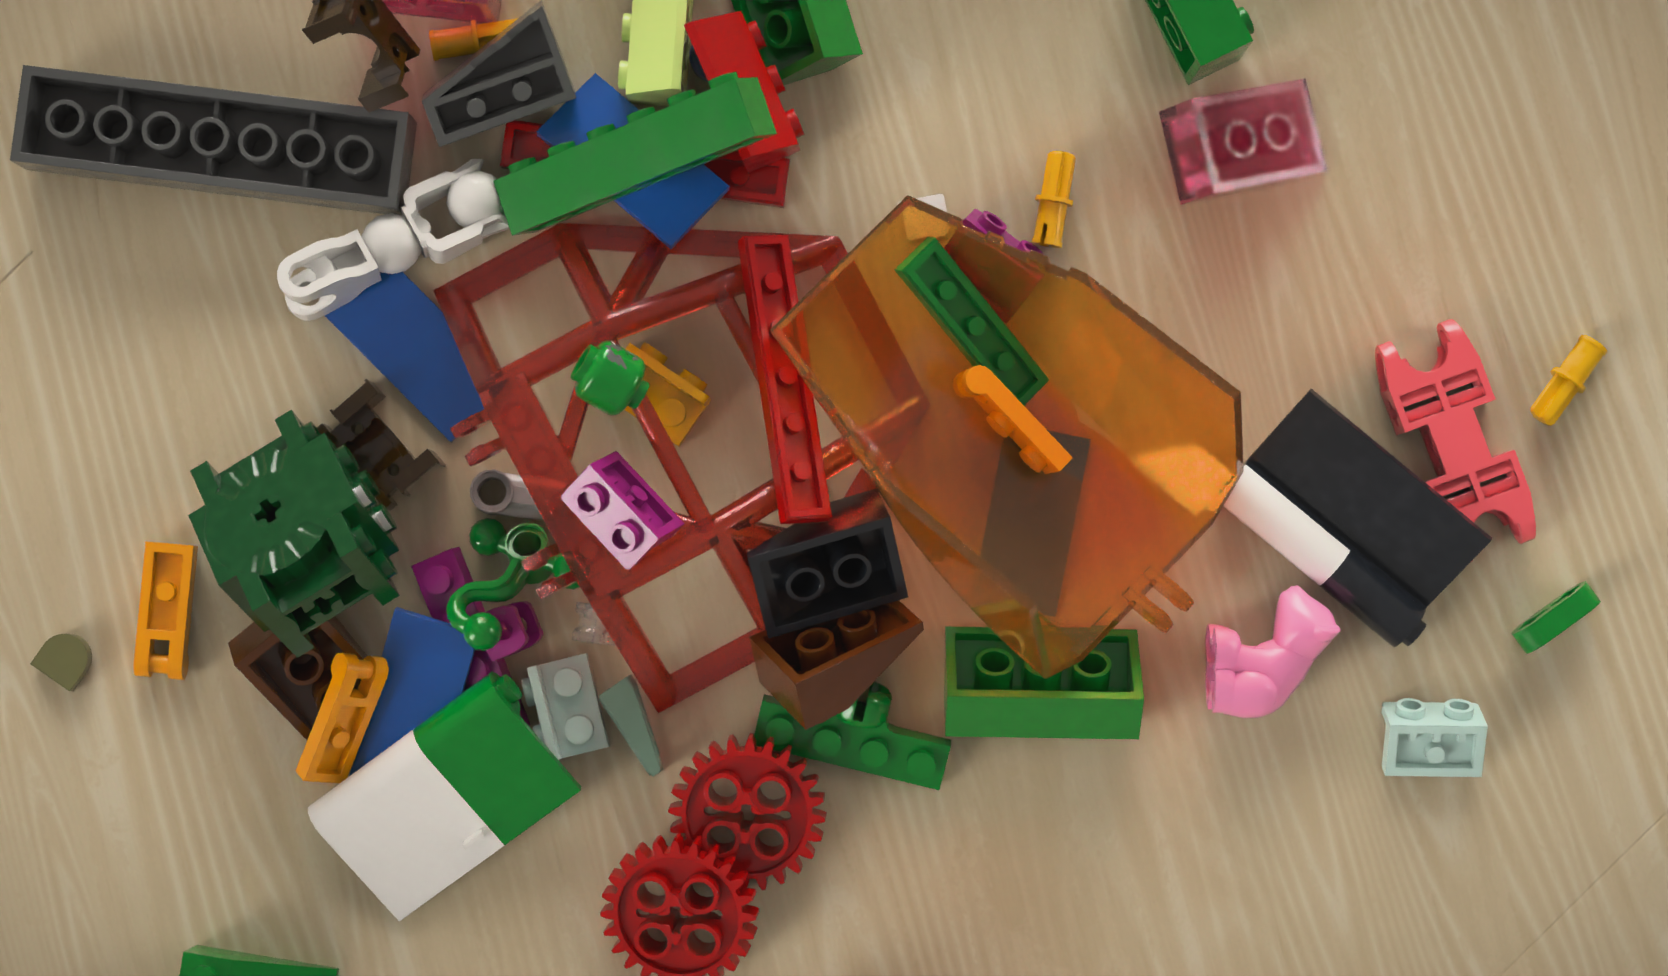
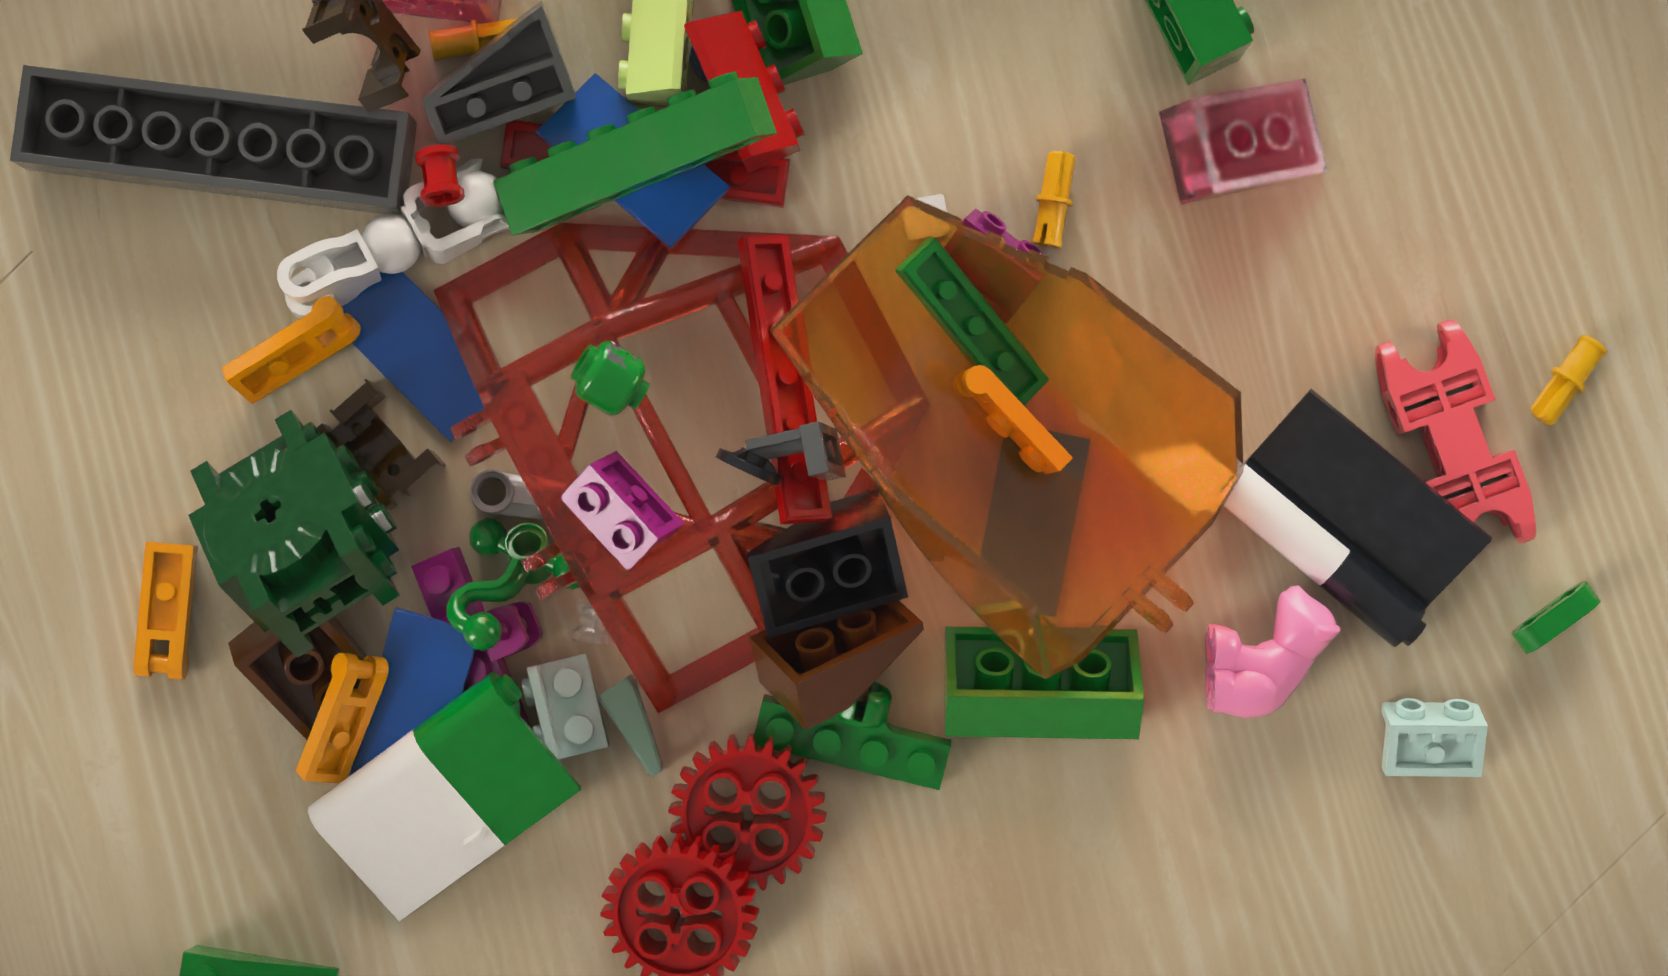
olive tile [30,634,92,691] -> none
yellow bracket [624,342,711,447] -> none
none -> light orange plate [221,296,361,404]
none -> red bush [415,145,465,207]
none -> dark grey piece [715,421,846,486]

